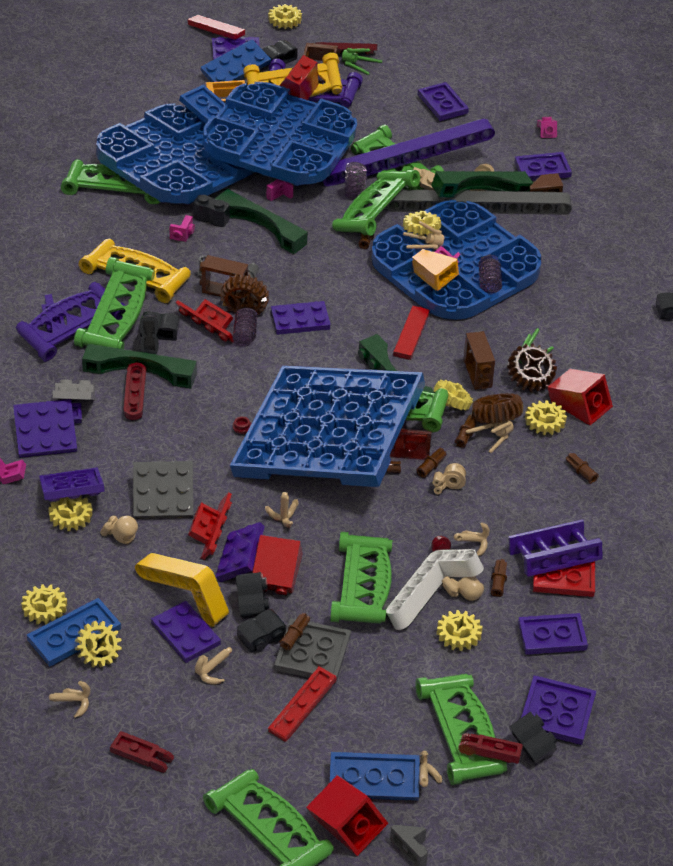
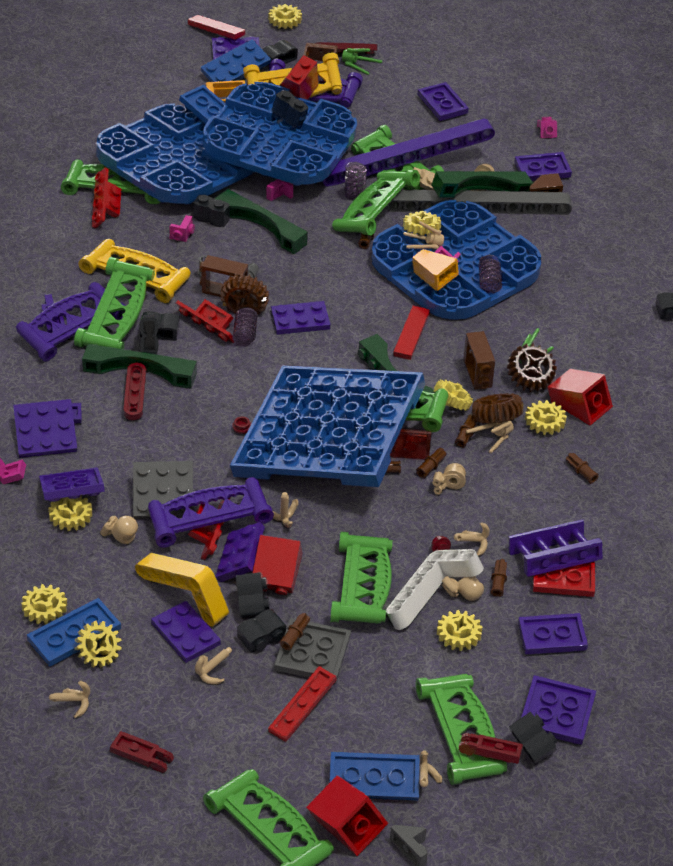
light grey plate [53,380,95,400] -> none
none -> red bracket [92,167,122,228]
none -> dark purple piece [148,477,274,548]
none -> black brick [272,90,308,128]

